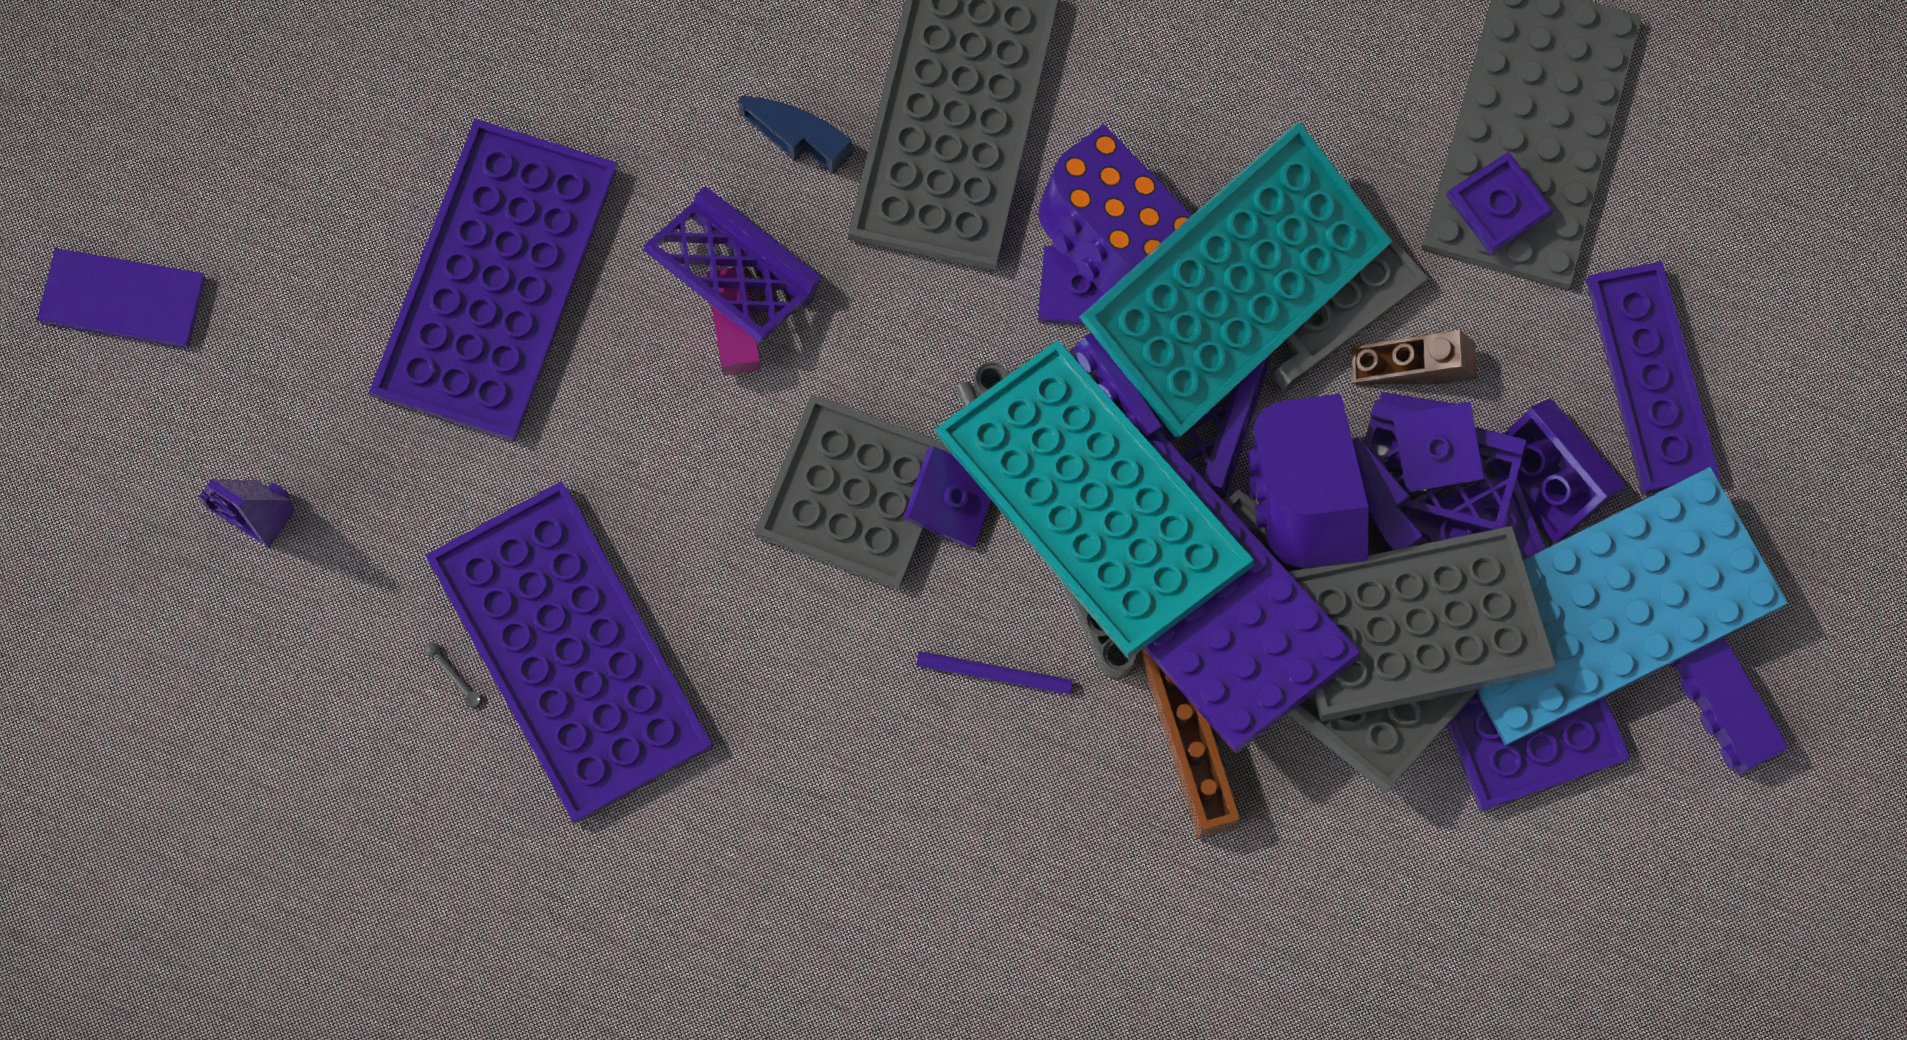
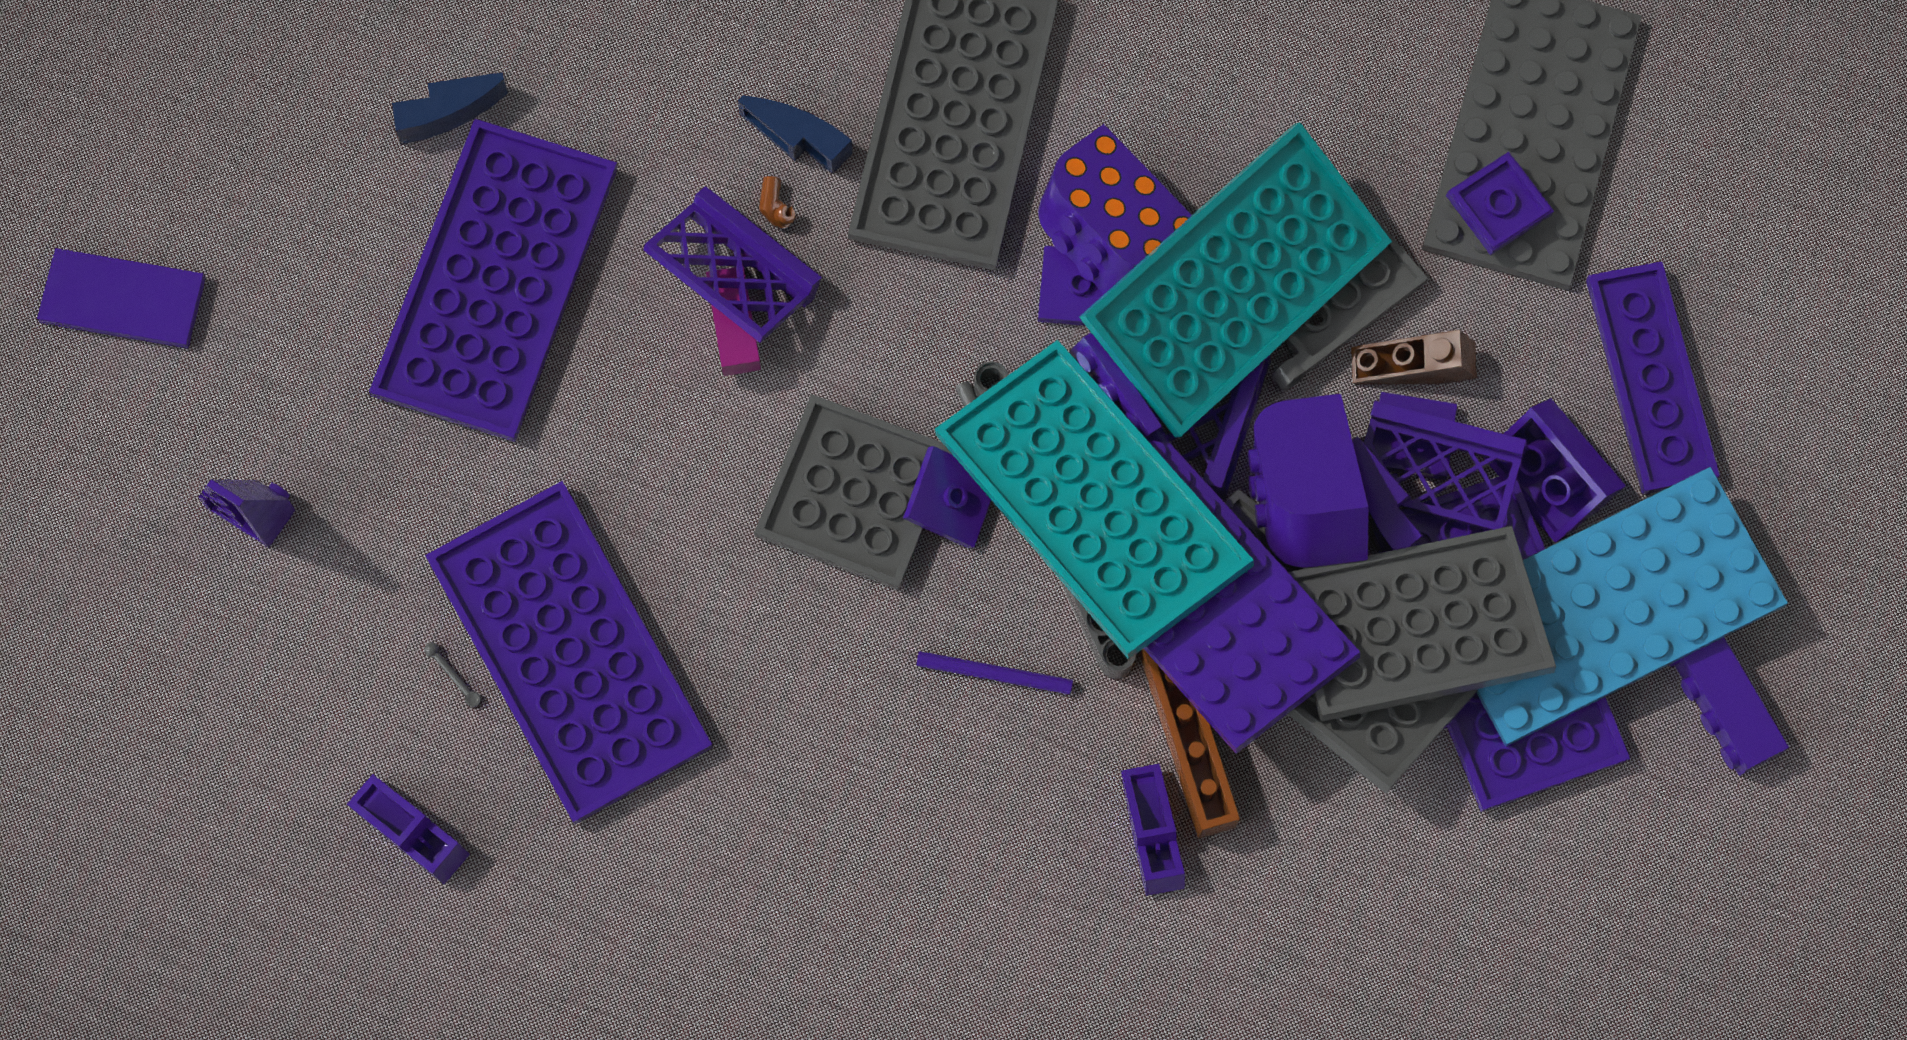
dark purple plate [1393,401,1485,492] -> none
none -> dark purple slope [347,774,470,885]
none -> dark blue slope [392,72,508,145]
none -> dark orange arm [759,176,796,228]
none -> dark purple slope [1121,763,1185,896]

